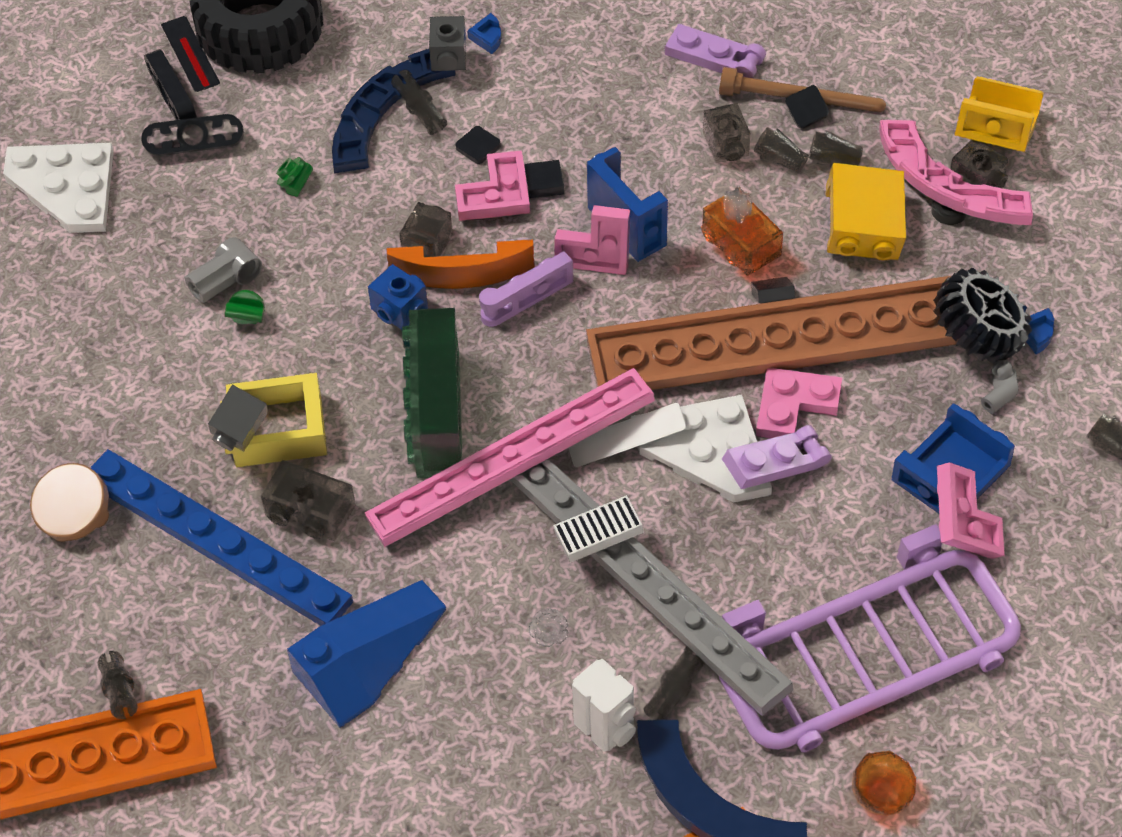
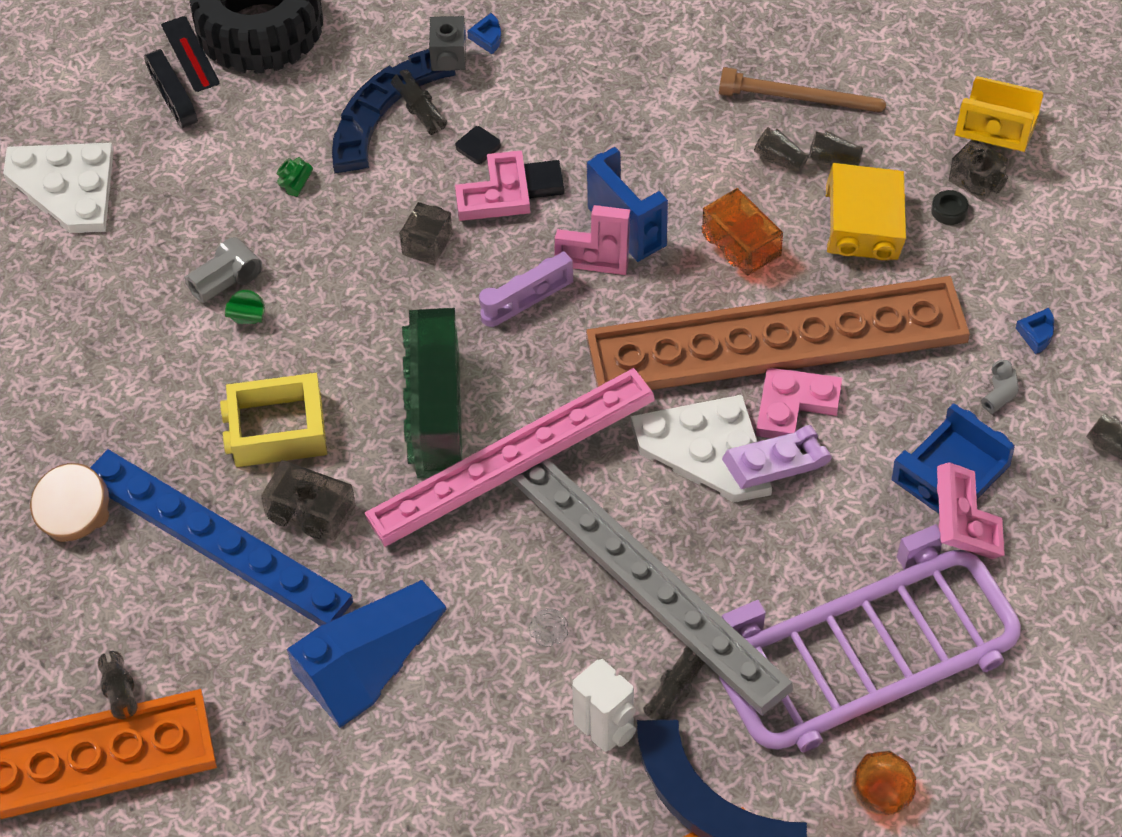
black beam [141,114,244,156] -> none
dark grey brick [208,384,268,452] -> none
blue brick [368,264,428,331] -> none
orange slope [387,239,535,289] -> none
white tile [553,495,644,563] -> none
white sticker [569,403,686,467] -> none
lavender plate [665,24,766,78] -> none
clear smoke brick [703,103,751,163] -> none
clear plate [724,186,752,223] -> none
black tile [751,277,795,304] -> none
black piece [785,85,829,128] -> none
bright pink tile [879,120,1033,225] -> none
black gear [933,267,1032,364] -> none

